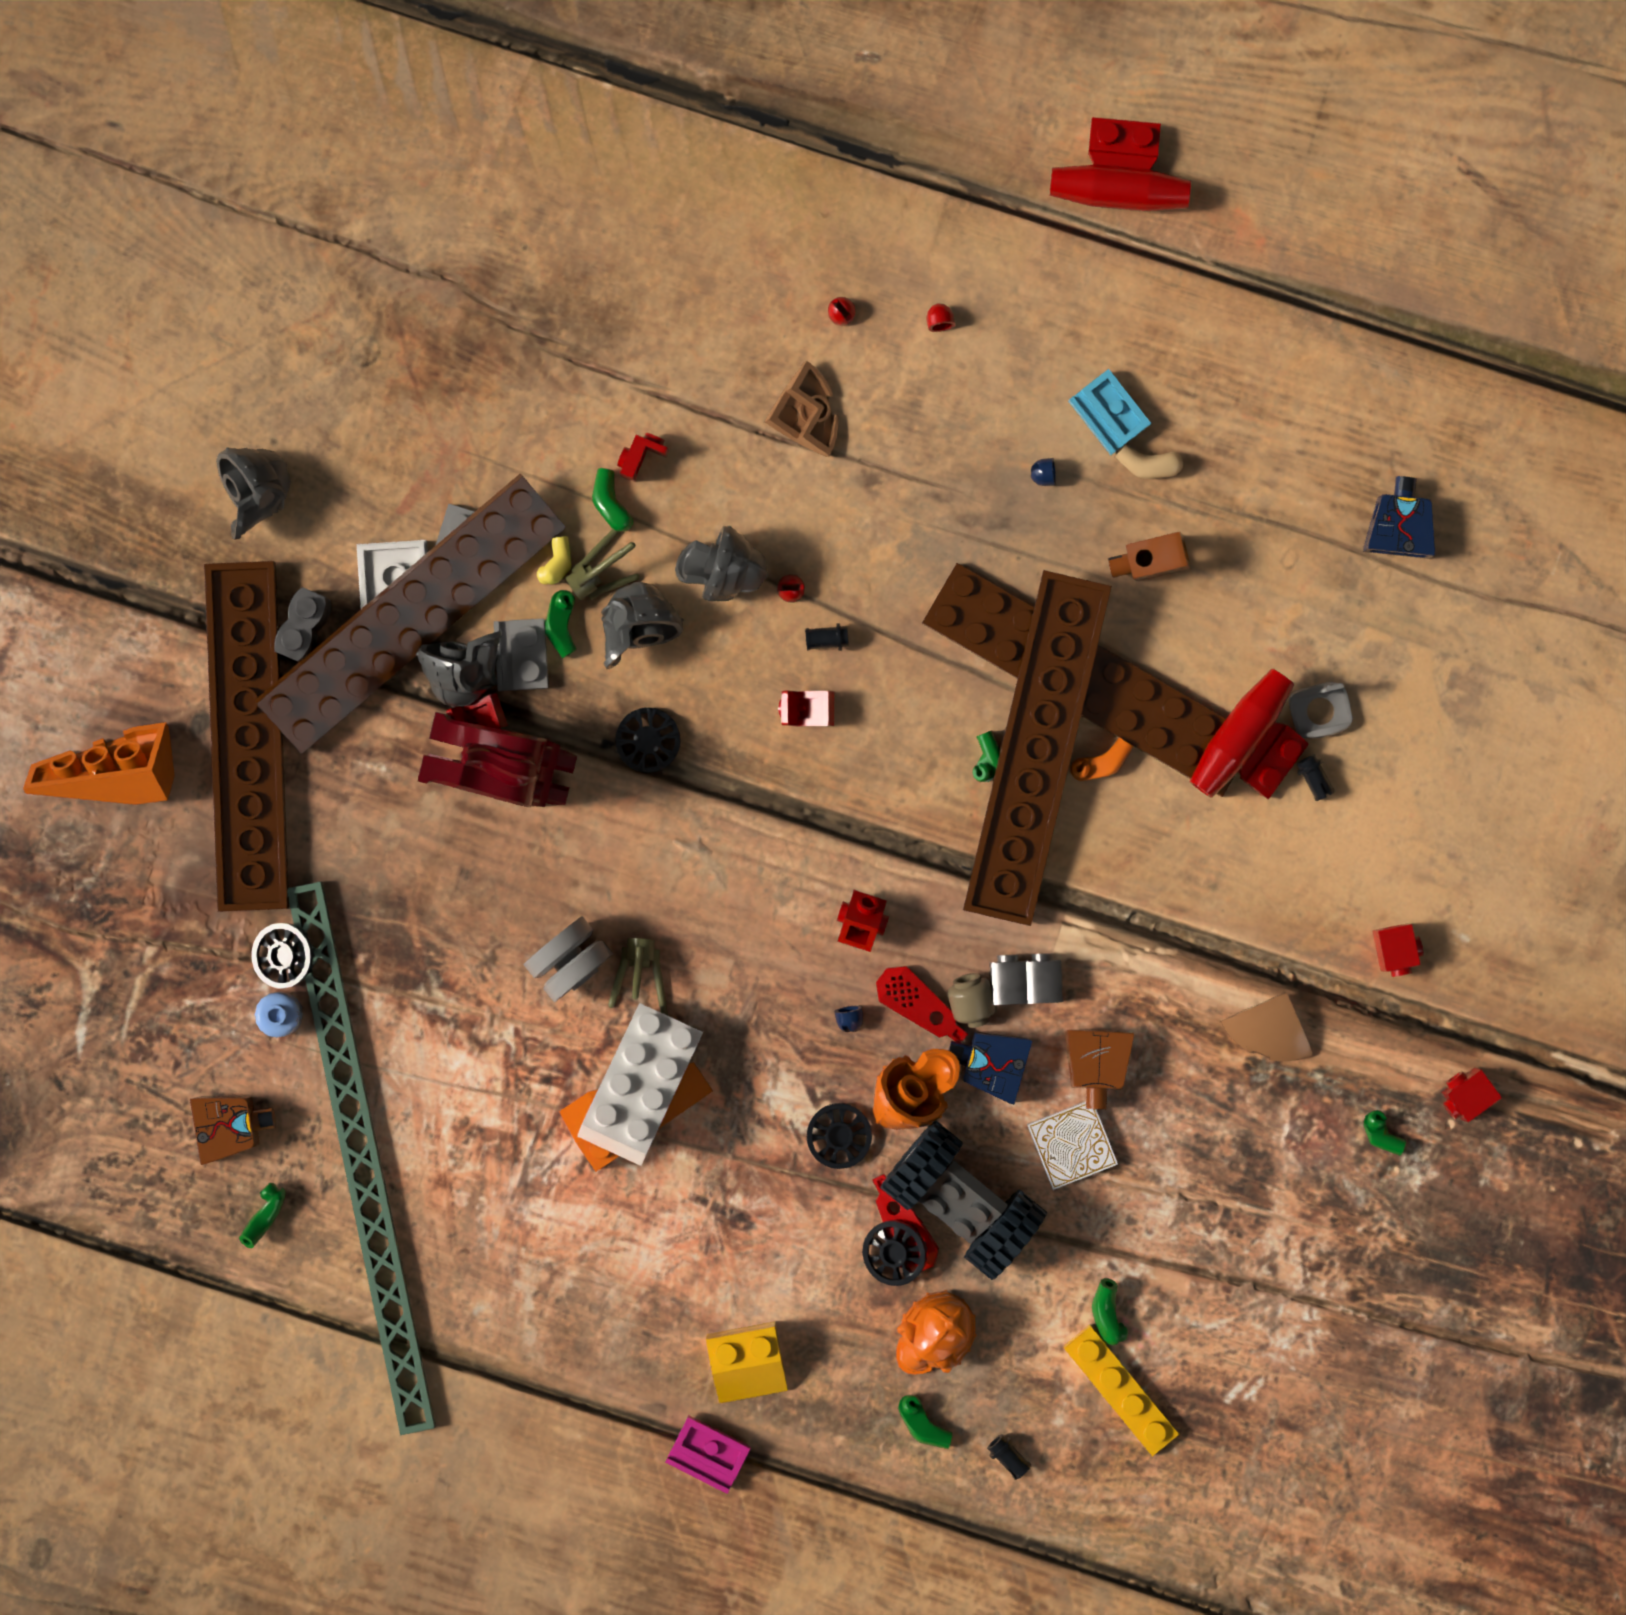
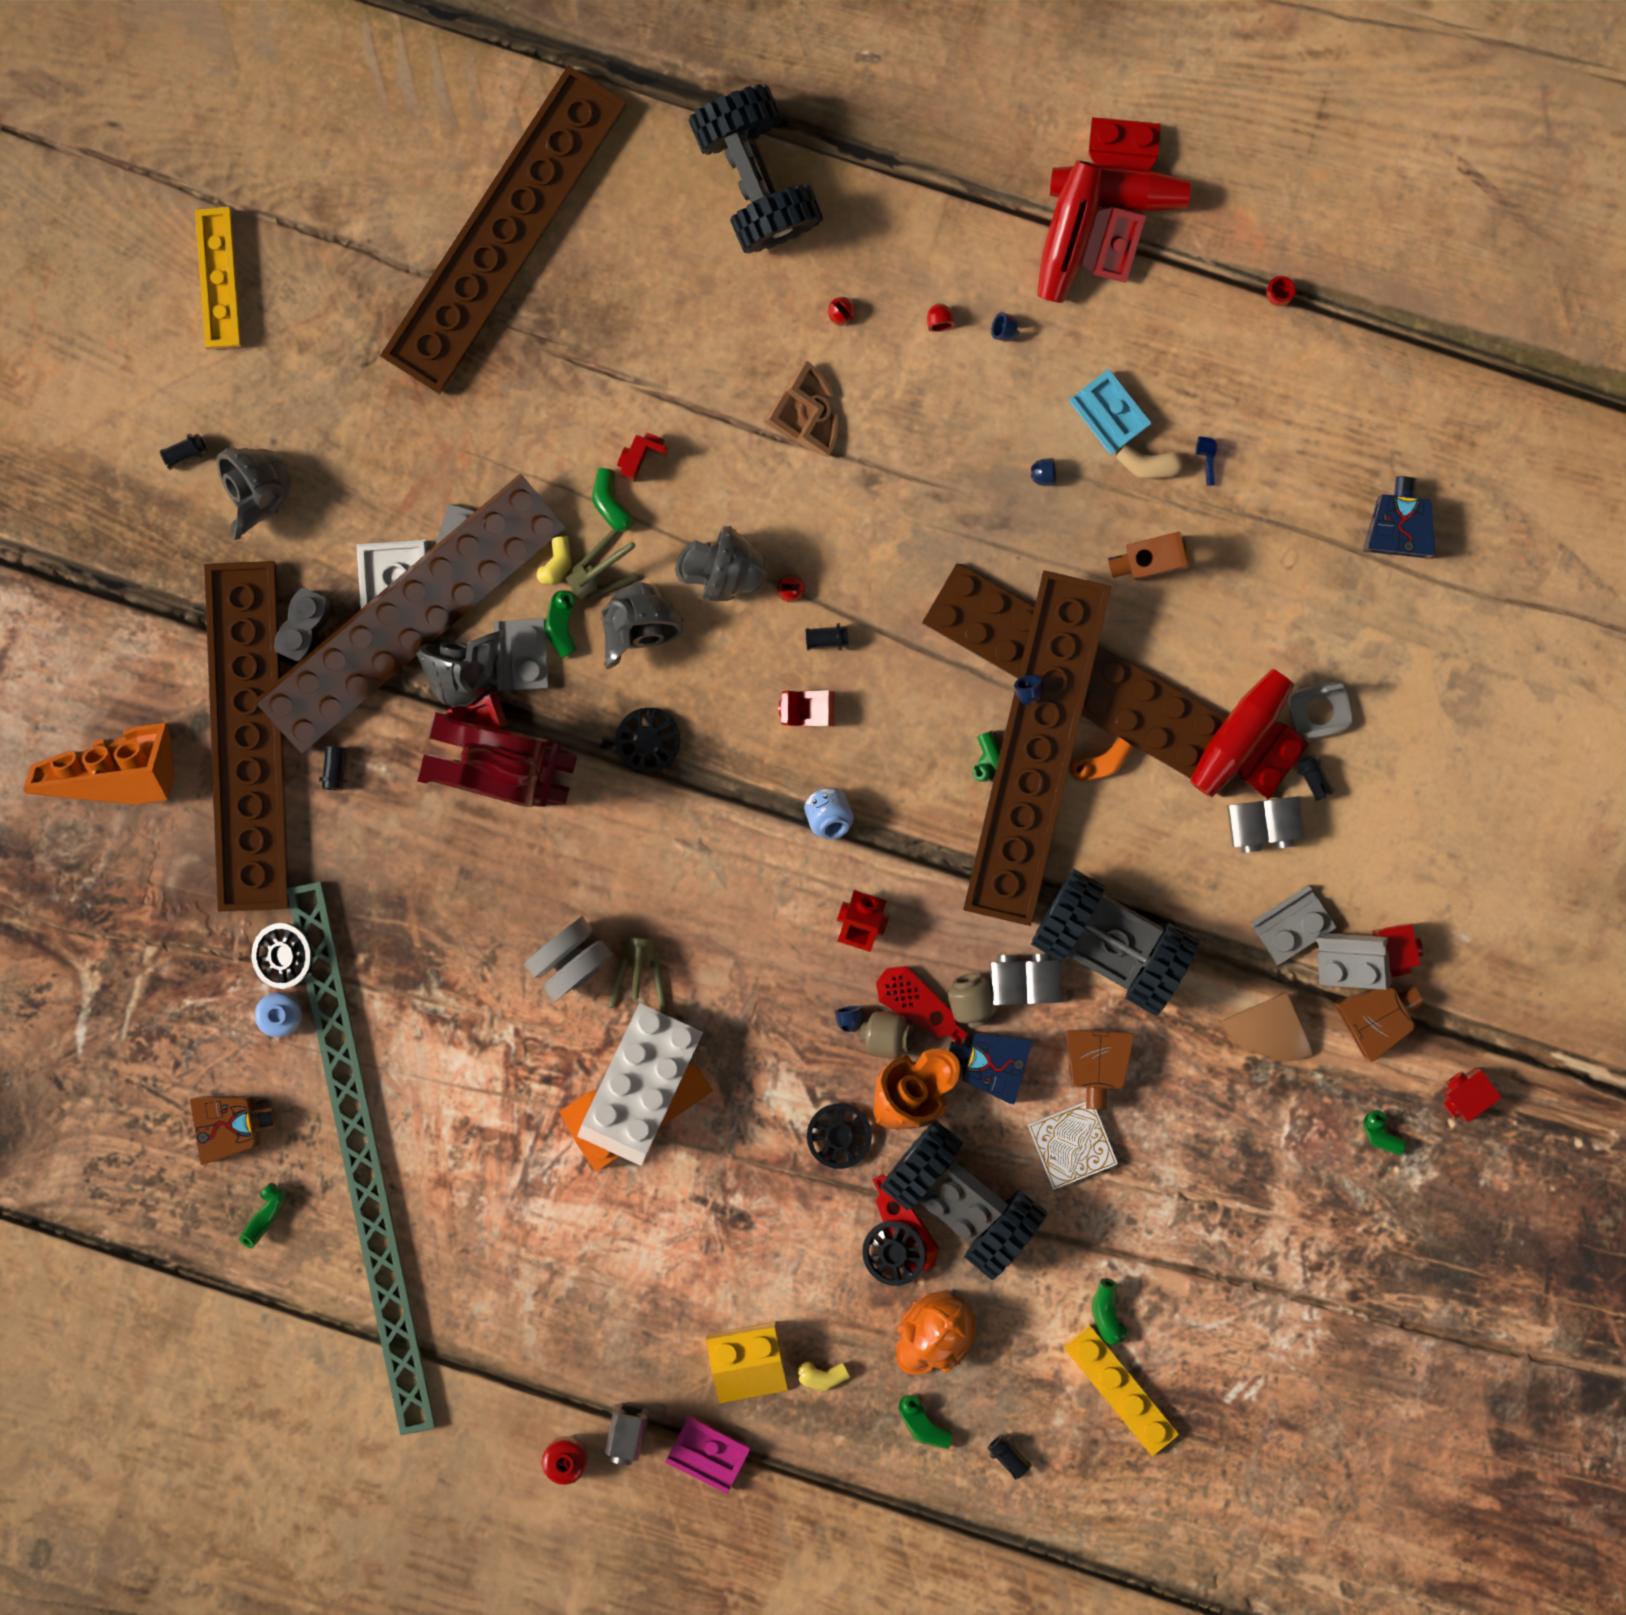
none -> black pin [160,433,207,470]
none -> yellow plate [195,207,242,350]
none -> black pin [319,746,347,791]
none -> reddish brown plate [380,65,627,395]
none -> red head [541,1436,588,1485]
none -> flat silver brick [605,1403,649,1465]
none -> black plate [688,84,824,254]
none -> light yellow arm [797,1361,851,1391]
none -> light blue head [804,787,854,839]
none -> dark tan head [860,1011,913,1059]
none -> dark blue hinge [991,312,1021,342]
none -> dark blue hinge [1014,675,1044,705]
none -> plate [1031,869,1200,1016]
none -> red plate [1037,160,1146,303]
none -> clear blue hand [1195,436,1217,486]
none -> flat silver brick [1227,796,1304,853]
none -> light grey plate [1249,885,1336,965]
none -> red hinge [1266,276,1296,307]
none -> light grey plate [1316,933,1391,990]
none -> dark orange torso [1334,985,1424,1062]

